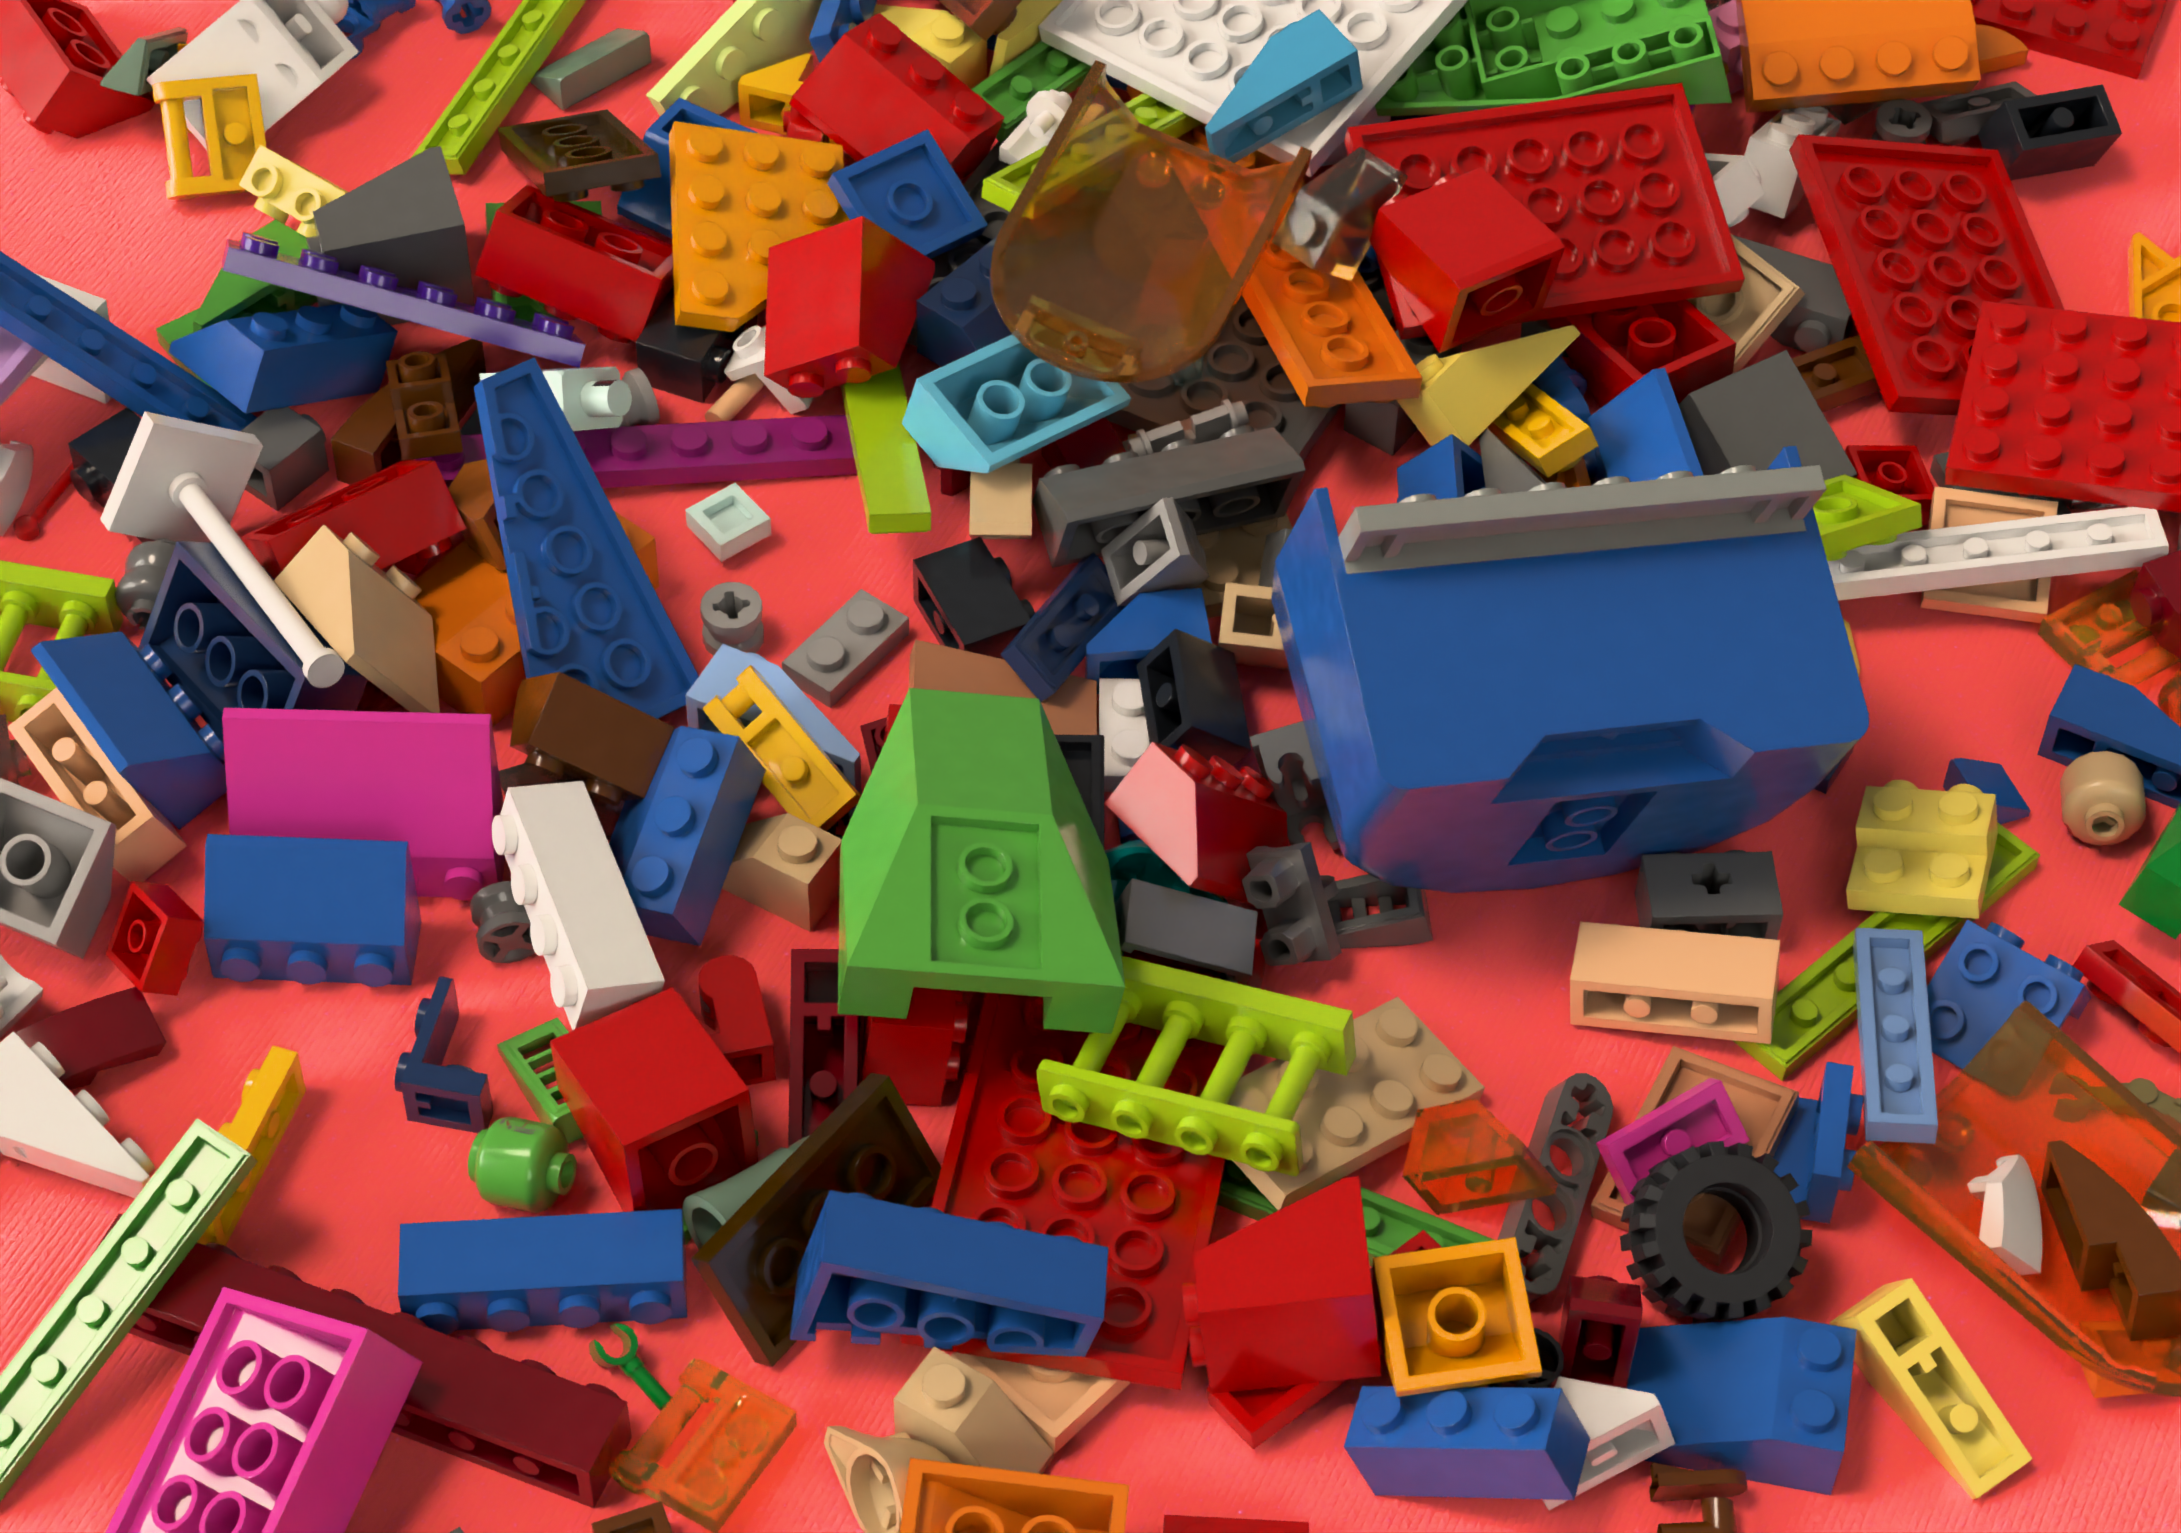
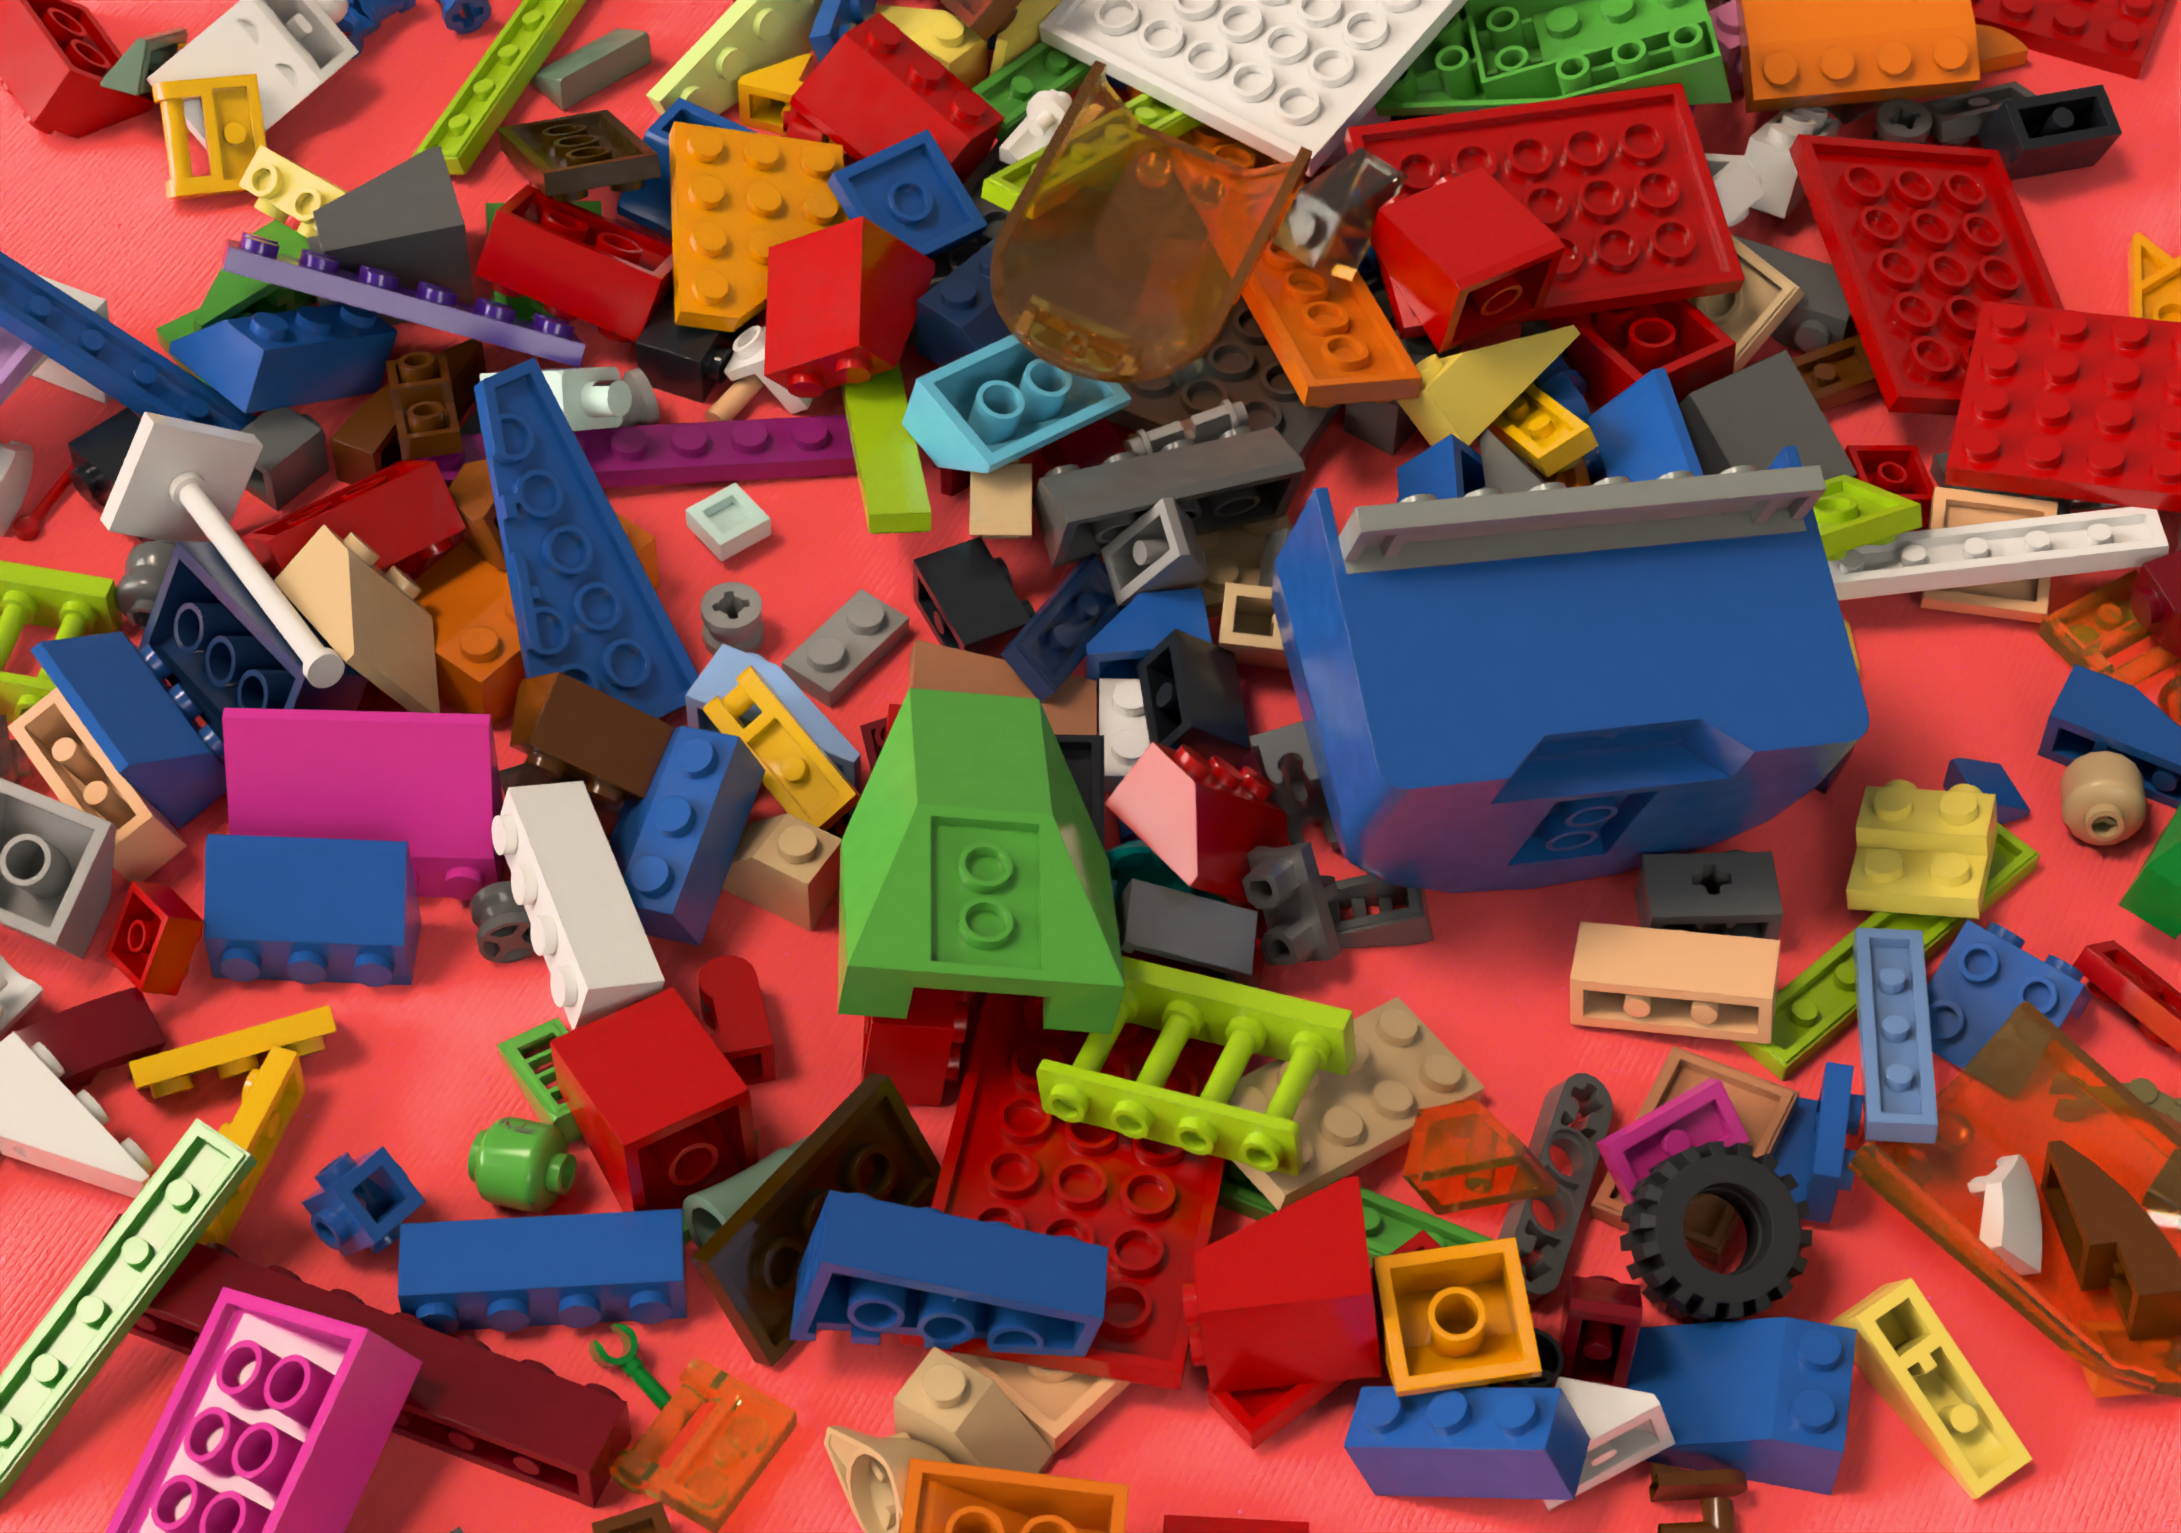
dark blue bracket [394,976,493,1133] -> none
dark red slope [788,949,861,1147] -> none
dark azure slope [1205,9,1363,172] -> none
none -> yellow plate [129,1005,337,1099]
none -> blue brick [301,1146,425,1257]

